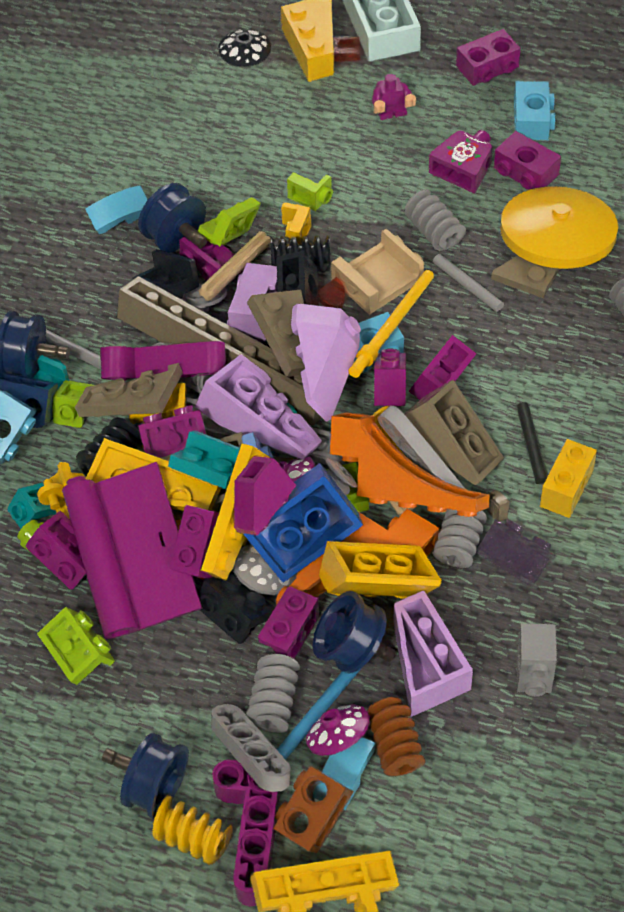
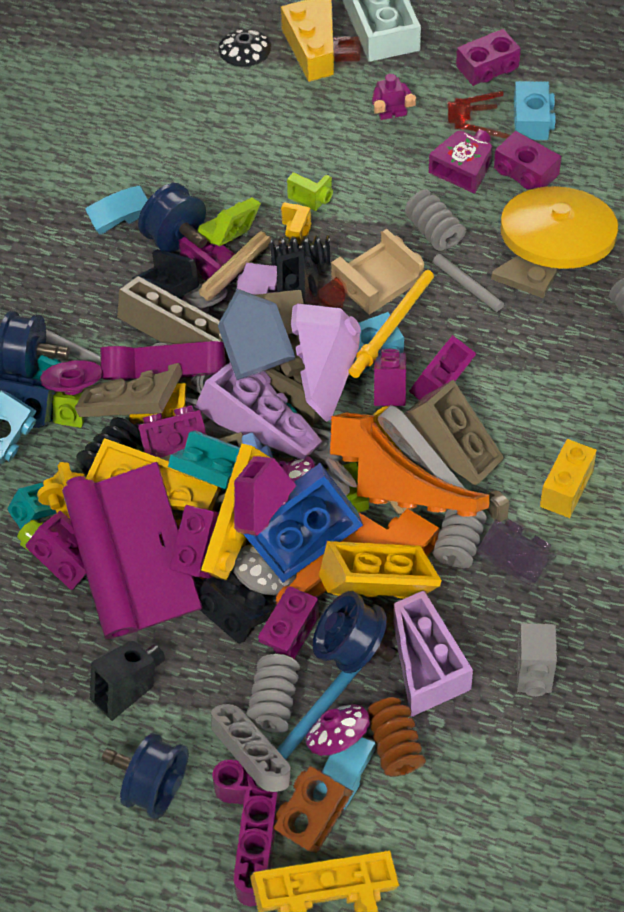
lime bracket [37,607,115,685] -> none
yellow piece [153,795,233,865] -> none
pearl dark grey bar [517,402,547,484] -> none
none -> magenta dish [40,360,102,395]
none -> black torso [90,641,165,721]
none -> sand blue tile [218,289,296,380]
none -> clear red plant [448,91,510,139]

